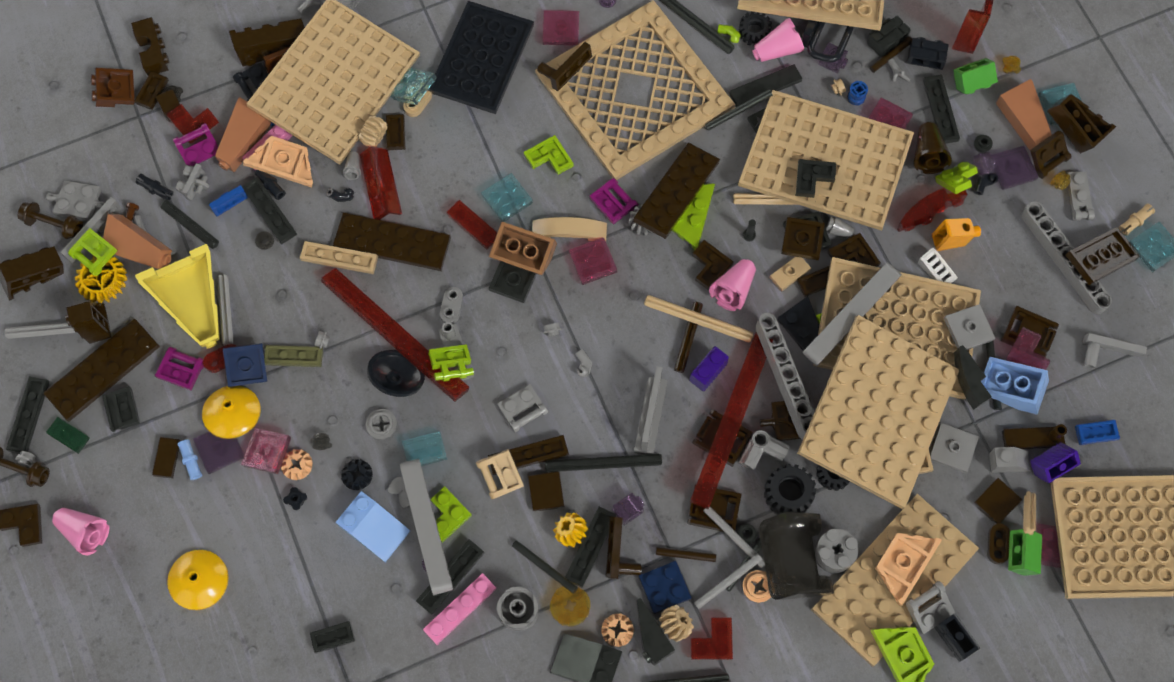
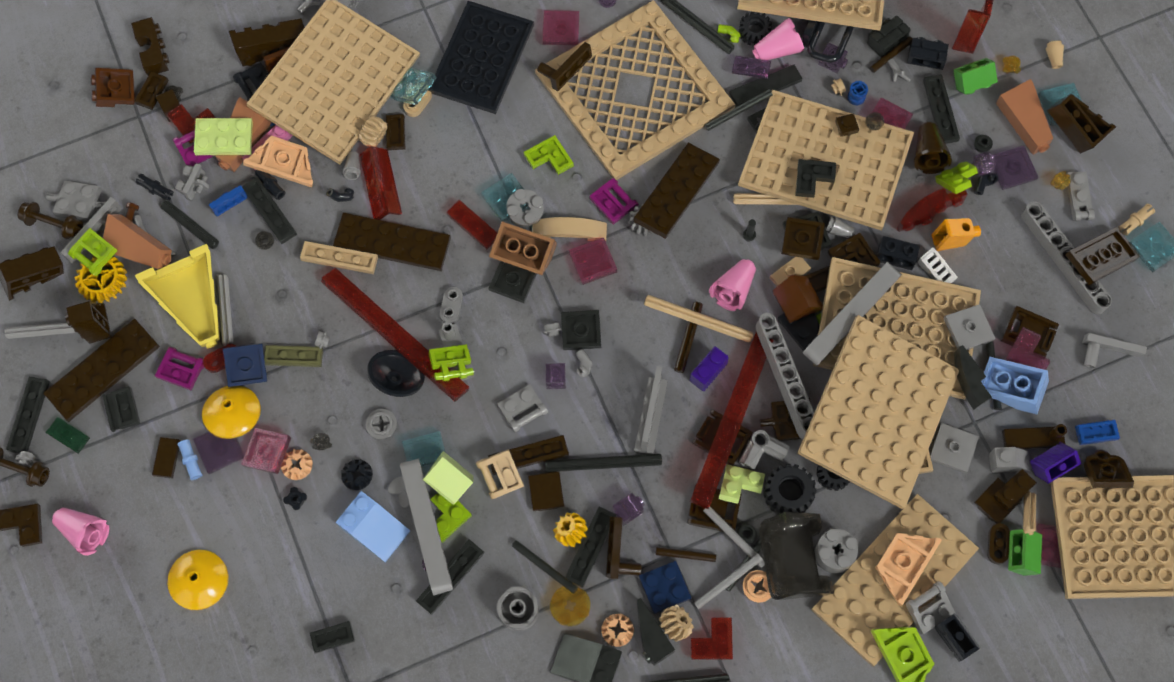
bright pink plate [423,573,497,645] -> none
lime wing [672,183,715,250] -> none
dark brown plate [692,240,734,290] -> none
dark brown plate [1030,131,1072,179] -> none
none -> yellowish green plate [194,118,253,155]
none -> yellowish green slope [423,451,474,505]
none -> light grey plate [506,189,544,227]
none -> clear purple brick [546,363,566,389]
none -> pearl dark grey plate [561,310,601,350]
none -> yellowish green plate [719,464,765,504]
none -> clear purple plate [732,56,771,79]
none -> reddish brown slope [772,275,823,323]
none -> dark brown plate [835,113,859,137]
none -> clear smoke plate [865,112,884,130]
none -> black brick [876,236,920,271]
none -> dark brown plate [993,469,1037,510]
none -> tan cone [1045,41,1064,69]
none -> dark brown plate [1084,450,1134,488]

